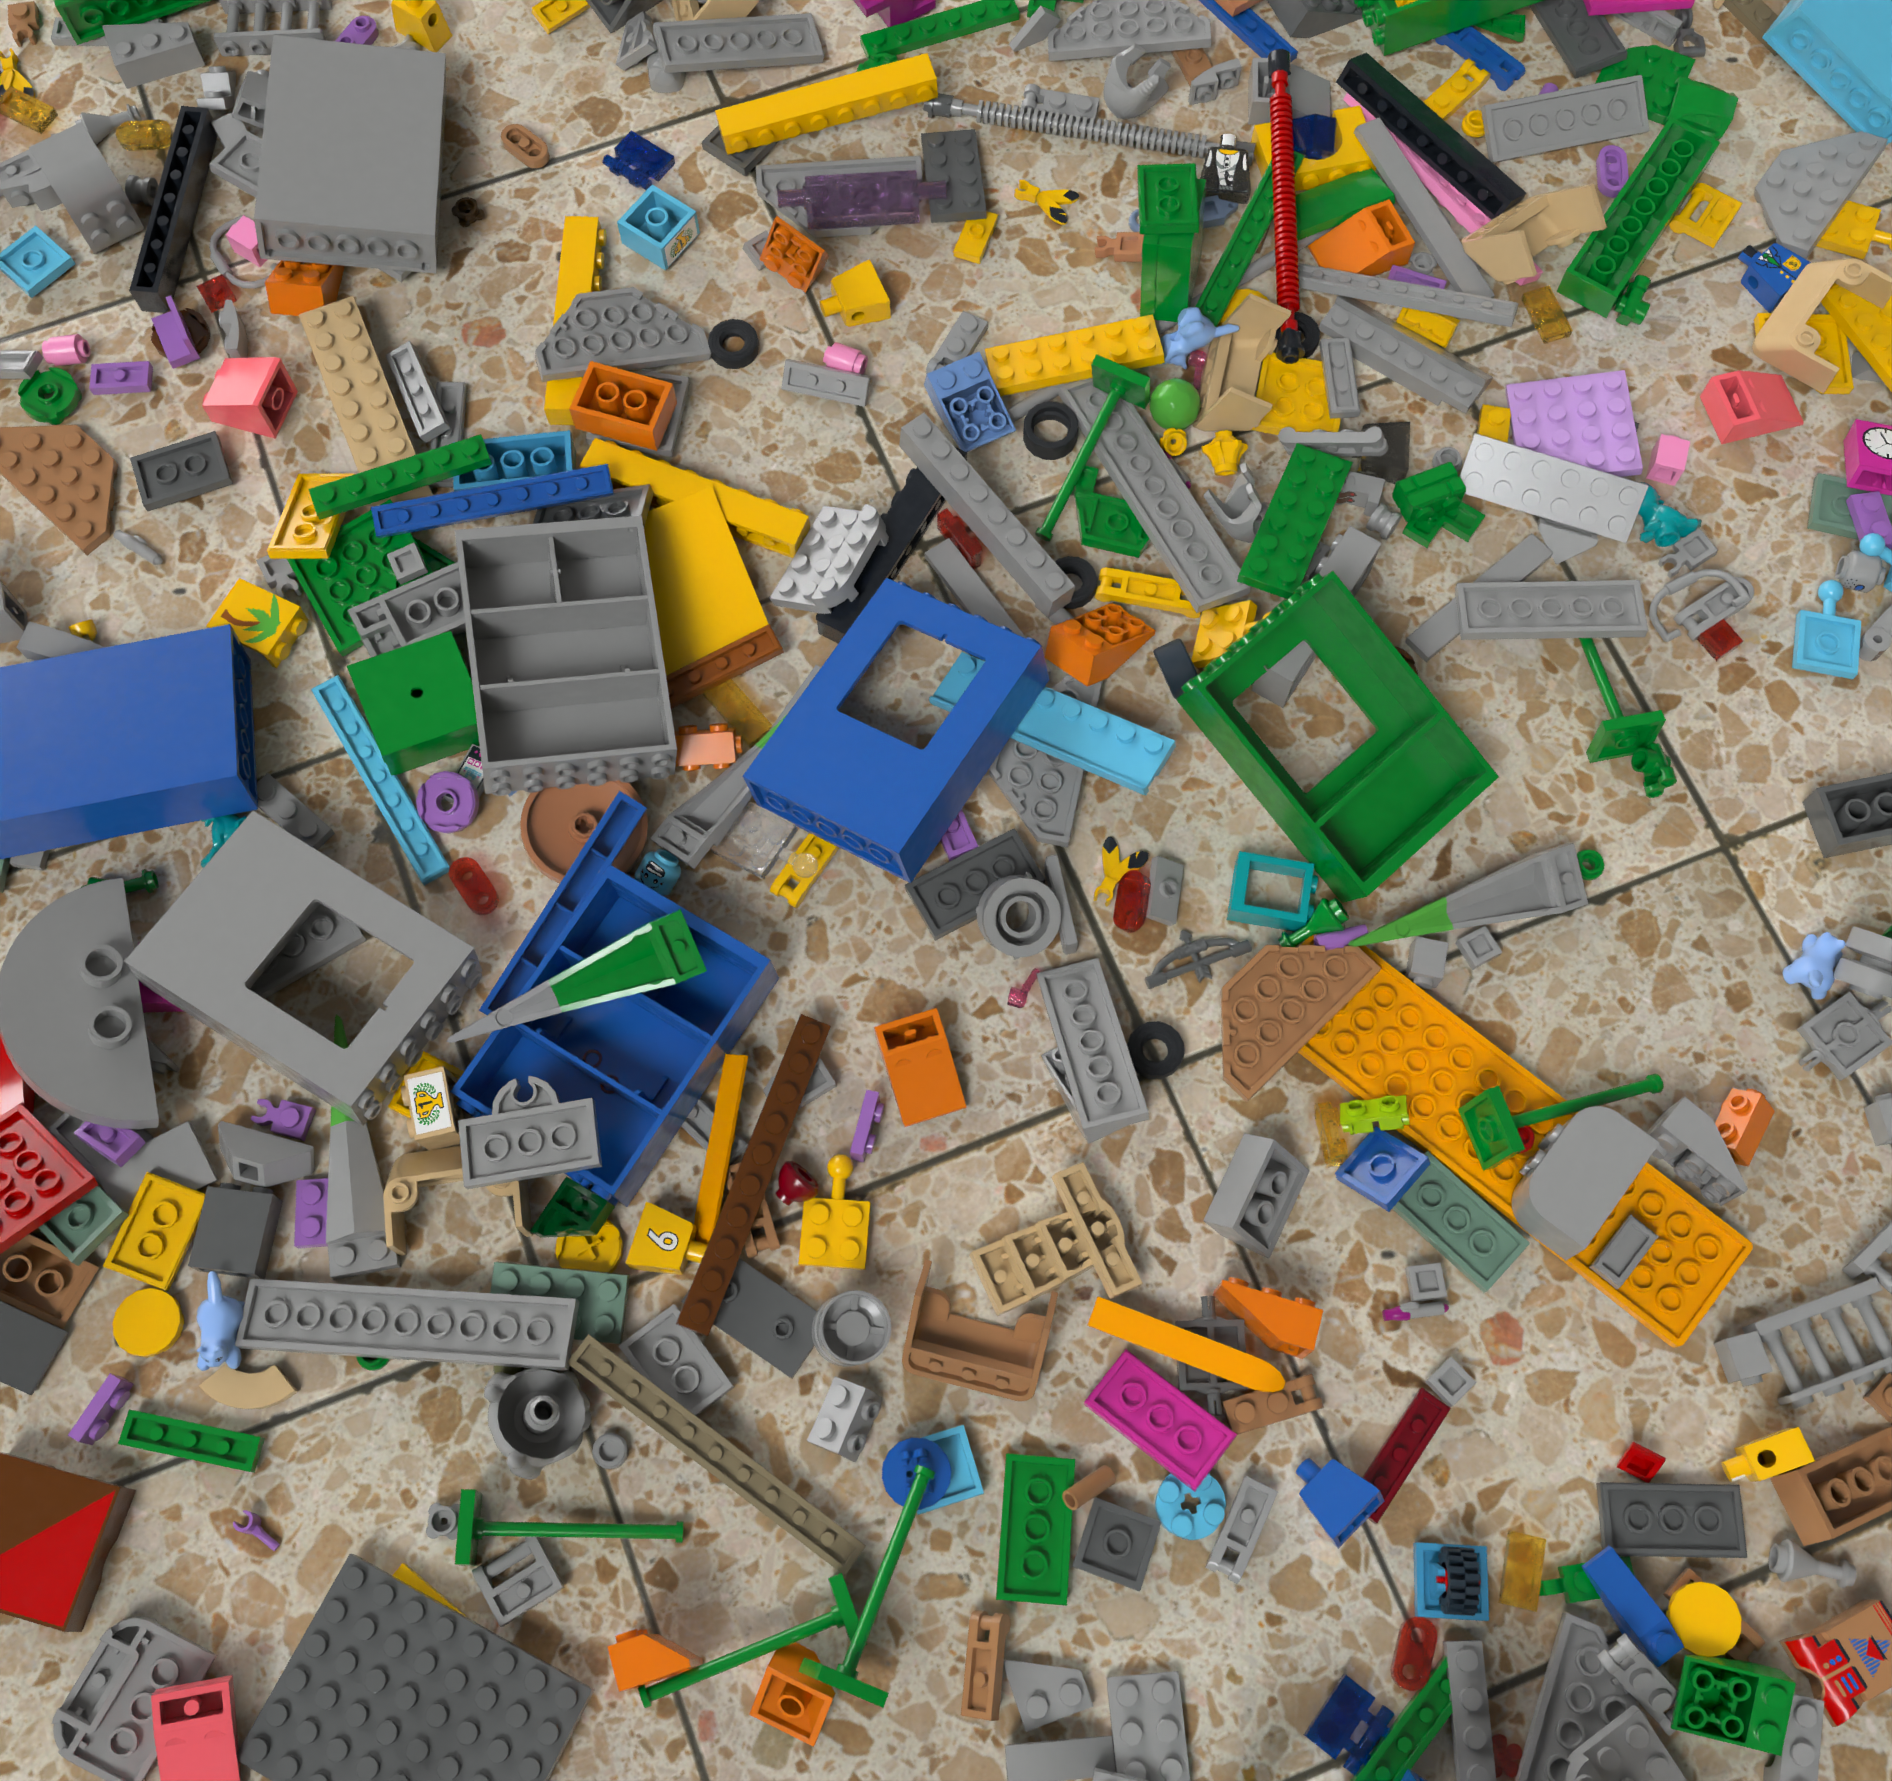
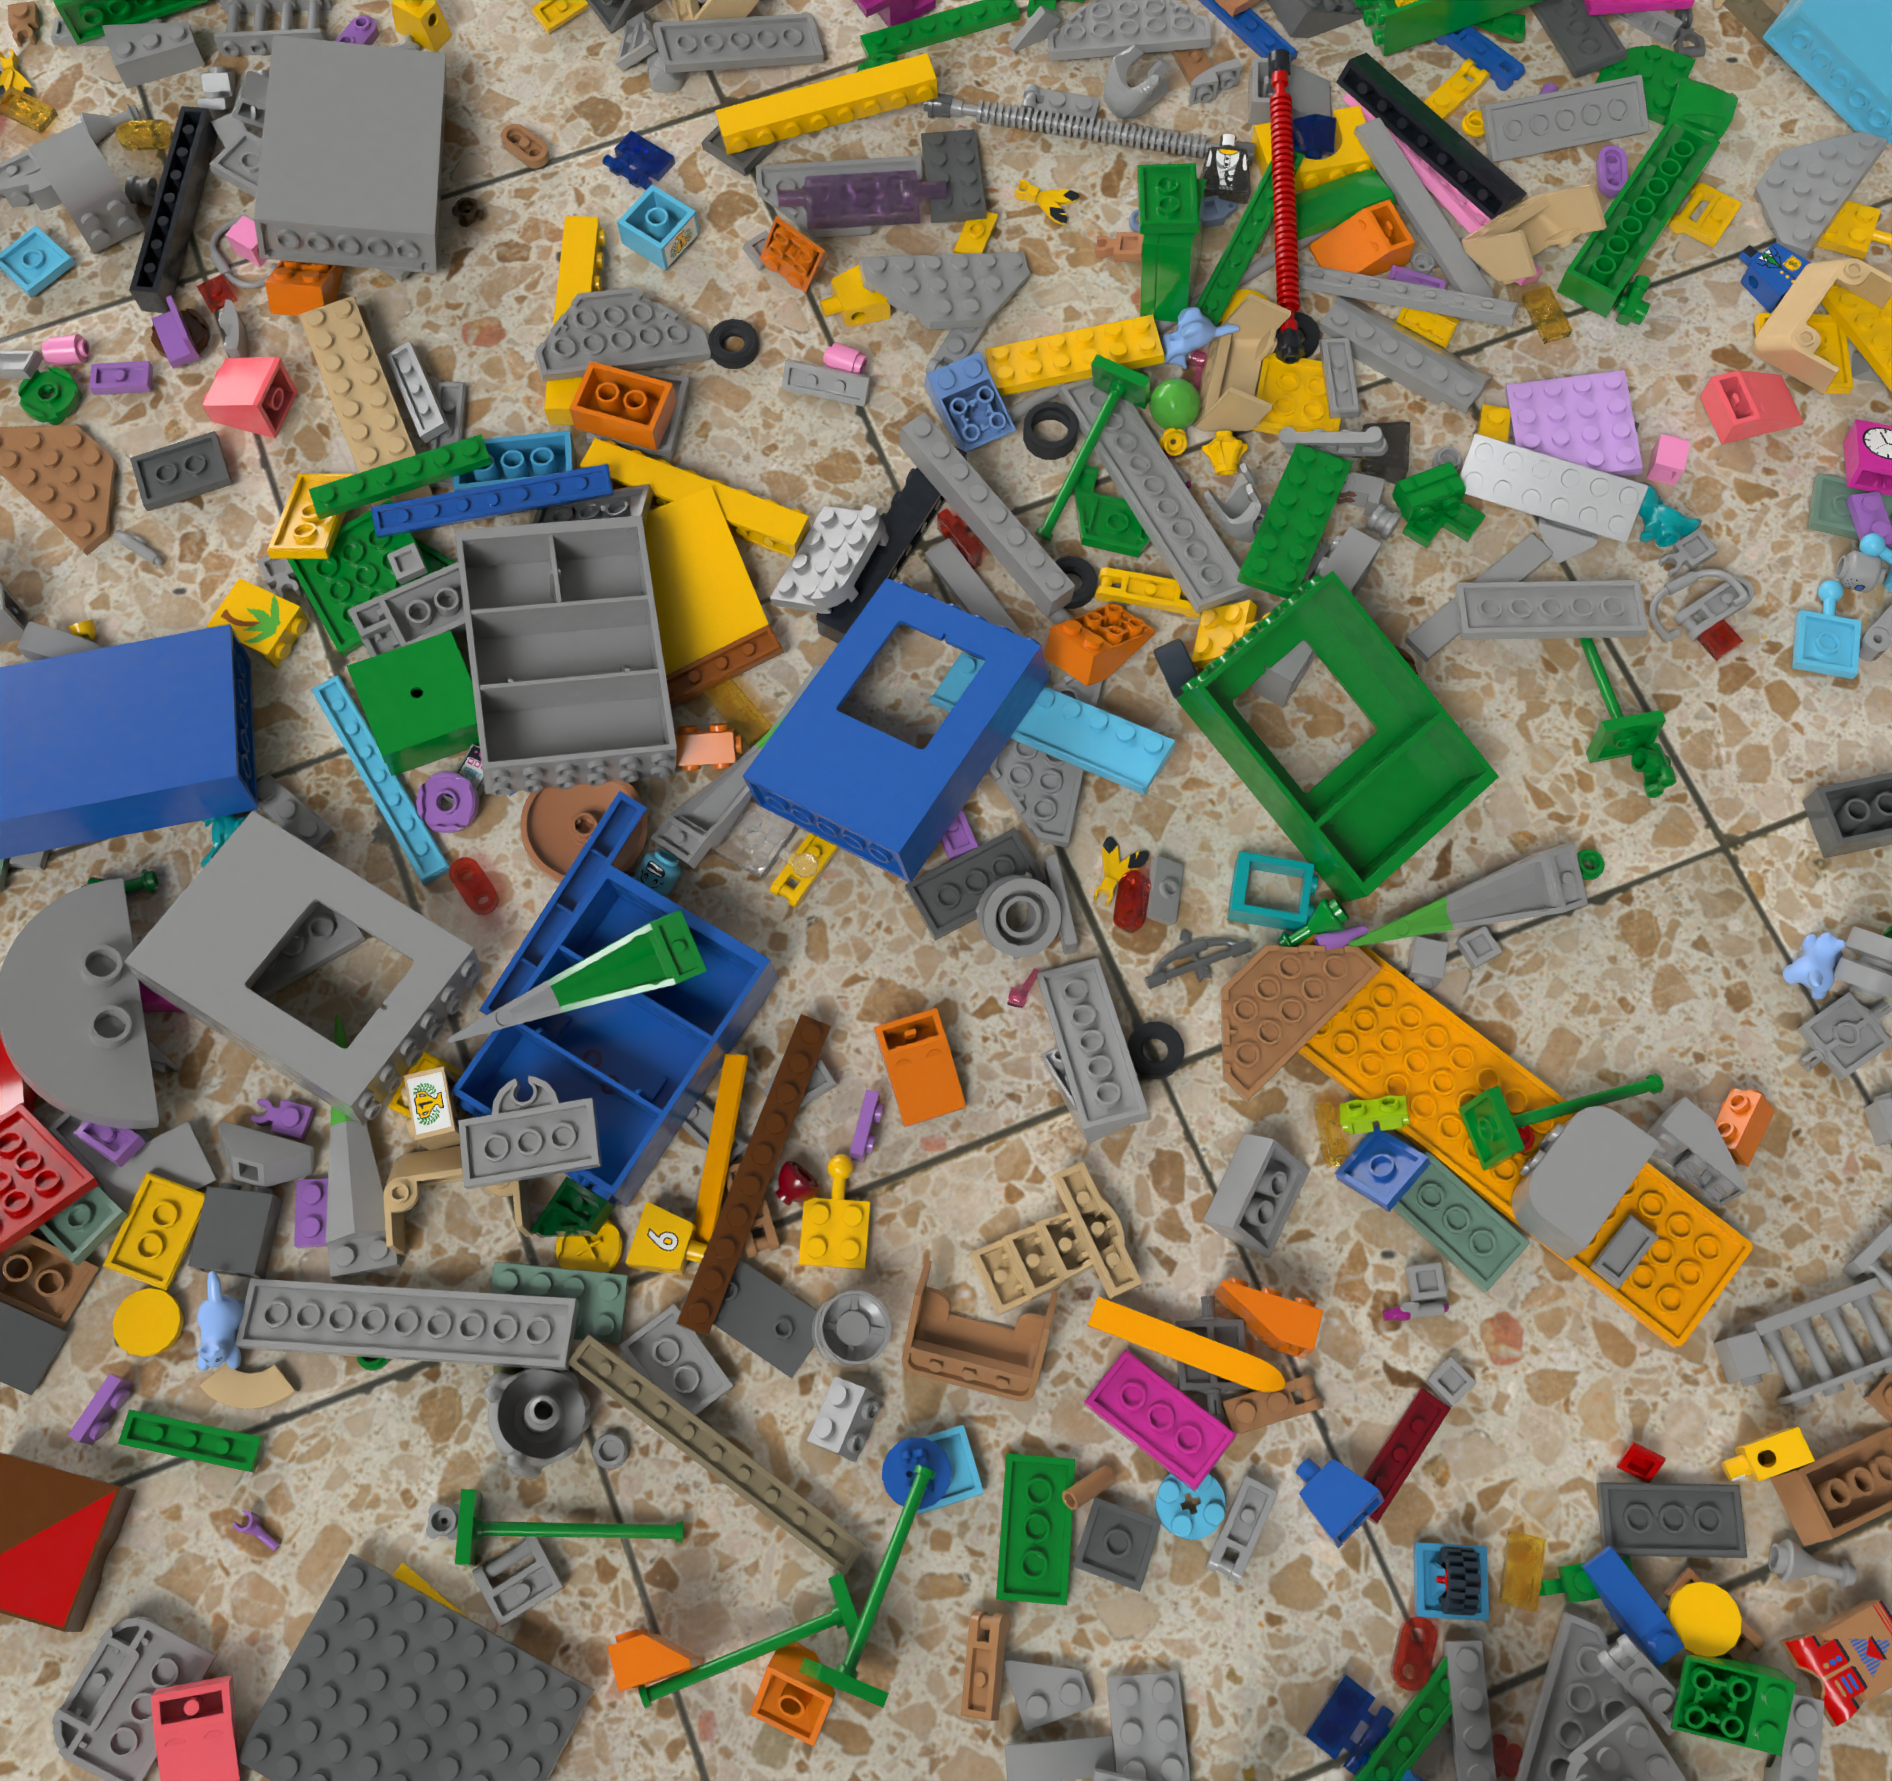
none -> light grey plate [859,252,1030,330]

